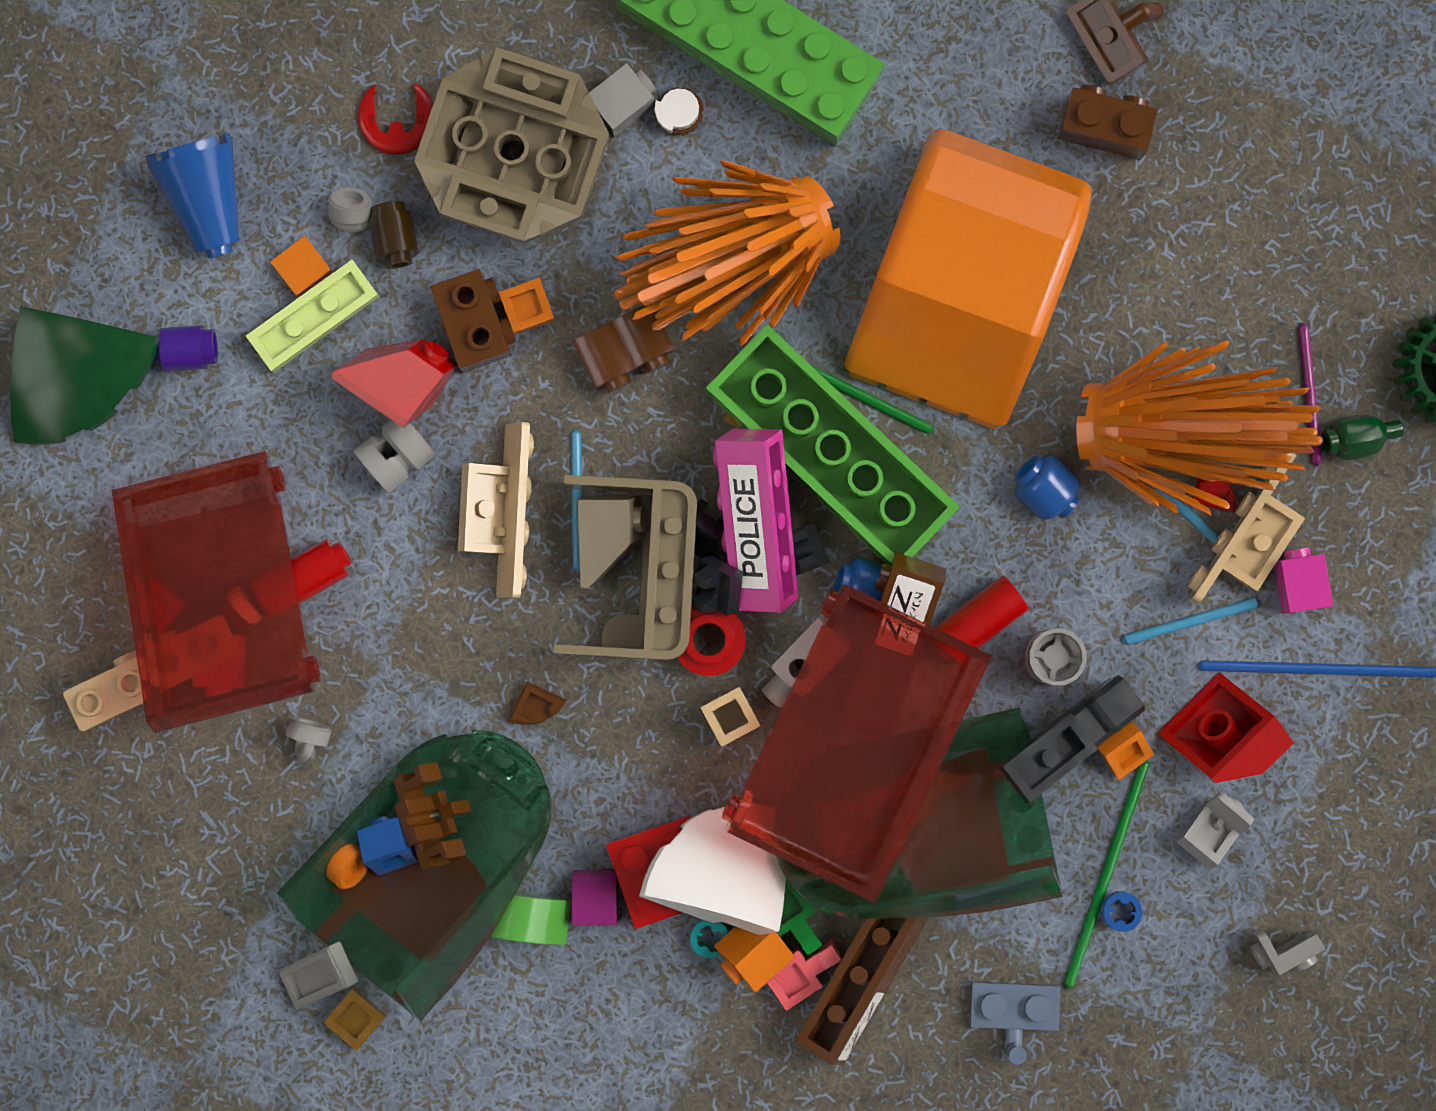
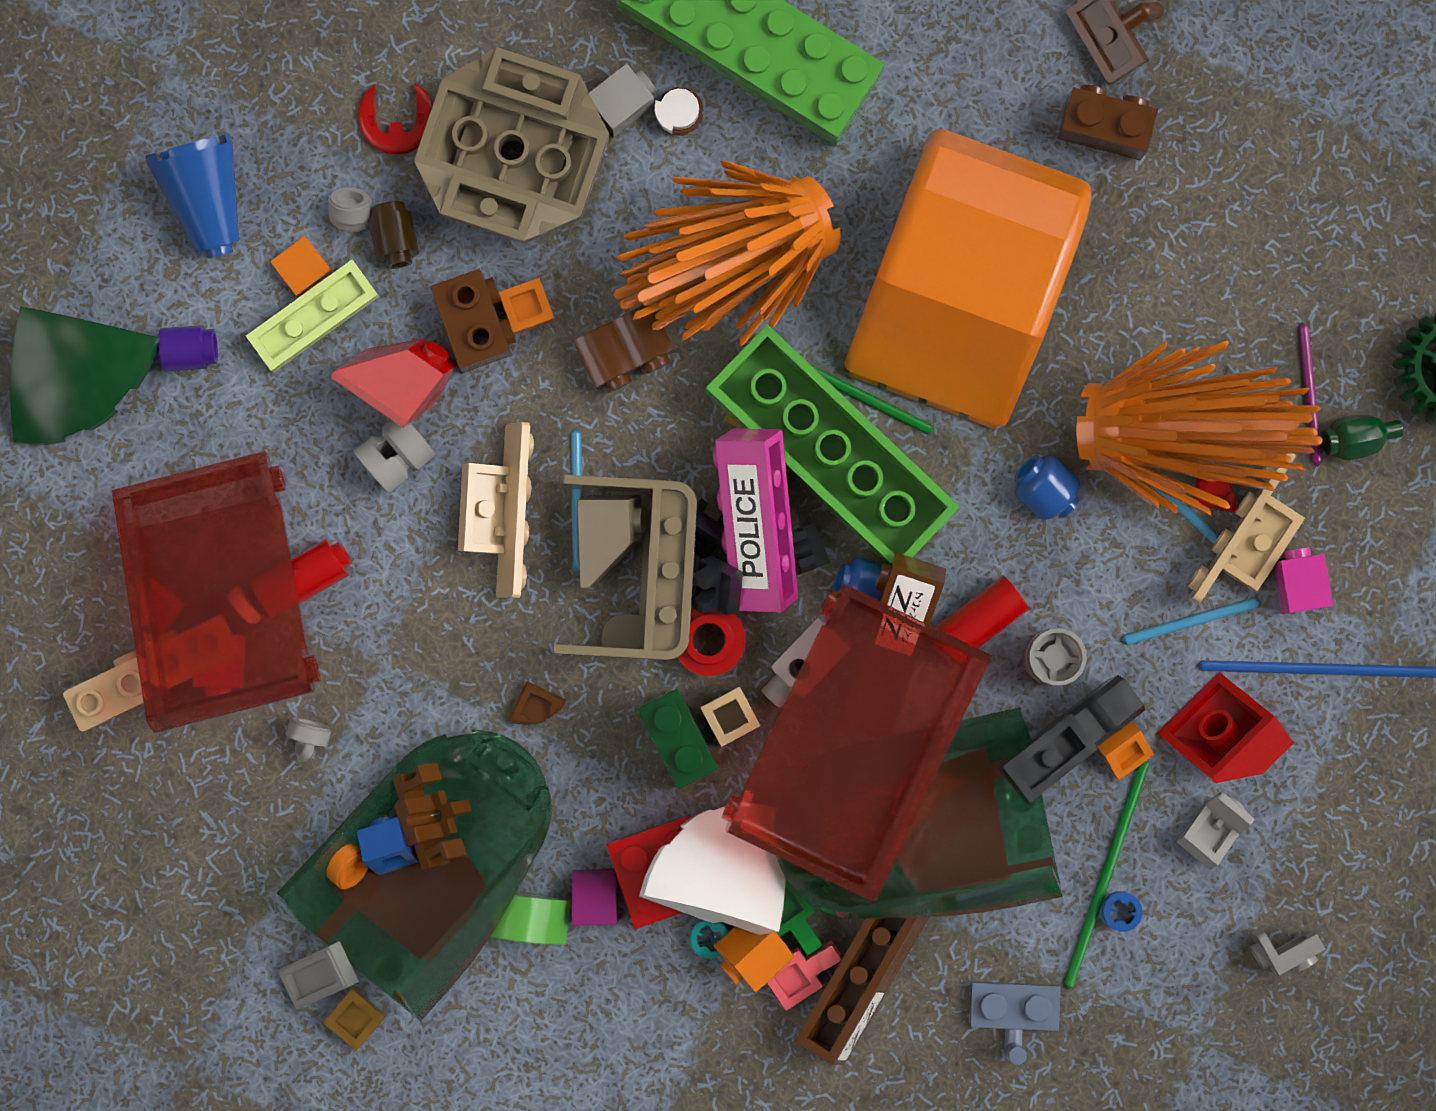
none -> dark green brick [637,688,719,790]

